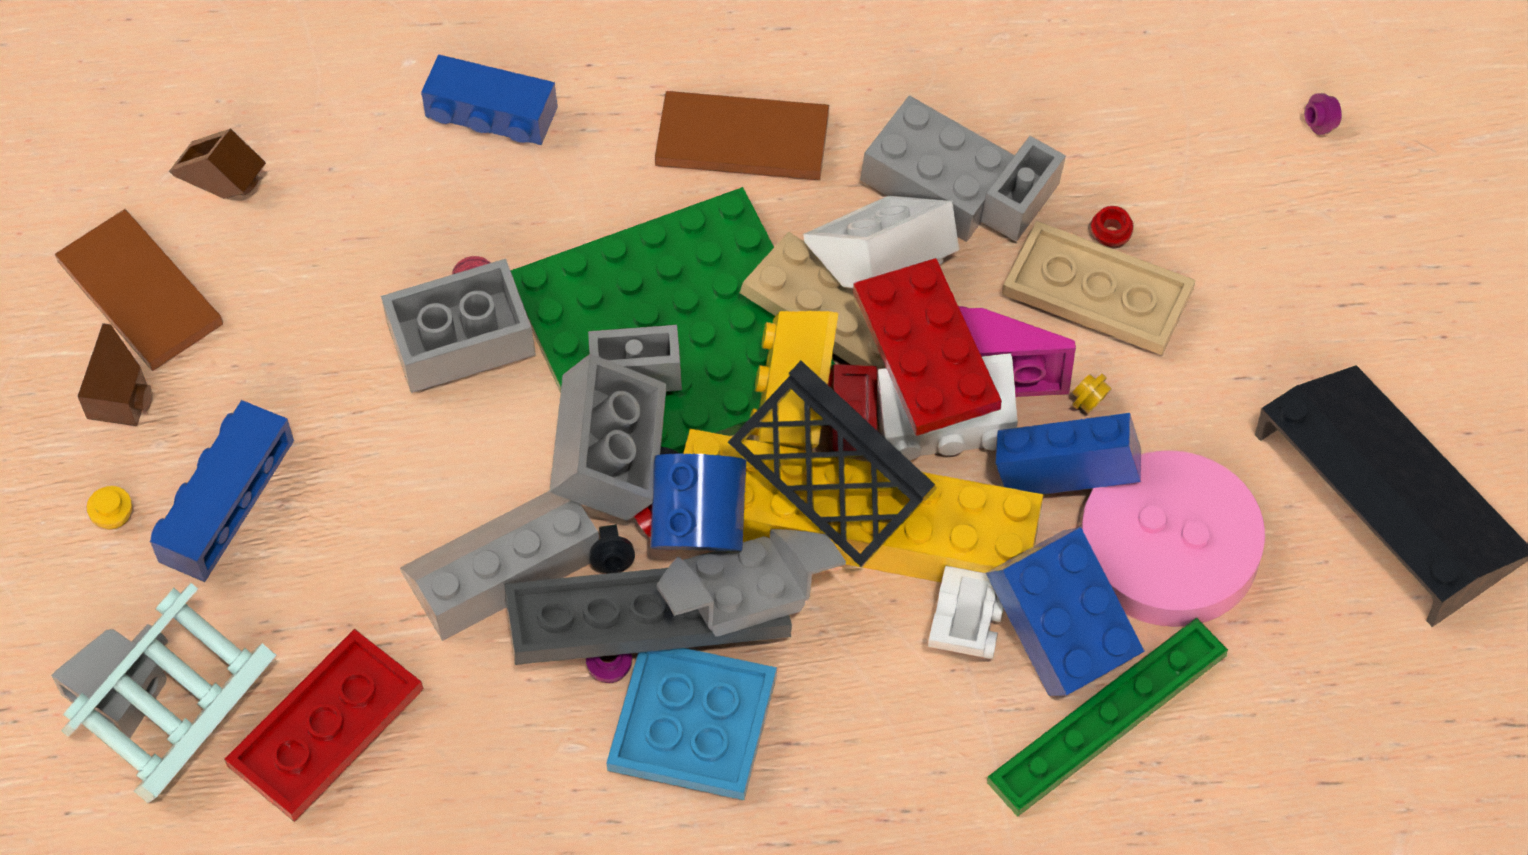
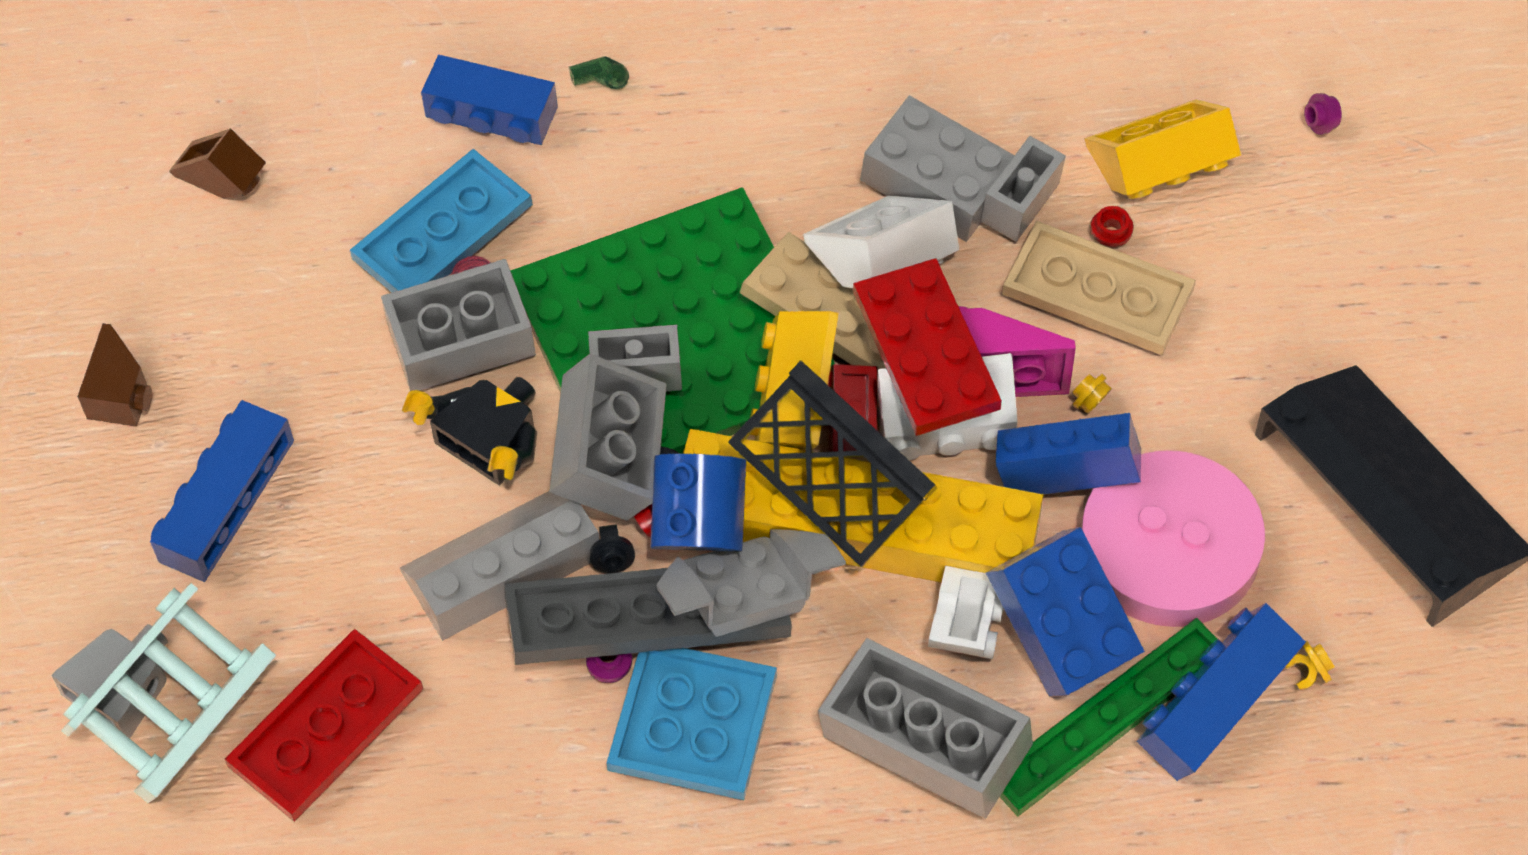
dark orange tile [55,209,223,371] -> none
yellow plate [86,486,133,529] -> none
dark orange tile [655,91,829,180] -> none
none -> dark azure plate [350,149,533,293]
none -> black torso [401,377,537,486]
none -> clear green arm [568,56,629,89]
none -> light grey brick [818,638,1033,819]
none -> yellow slope [1084,99,1241,199]
none -> blue brick [1136,603,1306,781]
none -> yellow plate [1285,641,1335,690]

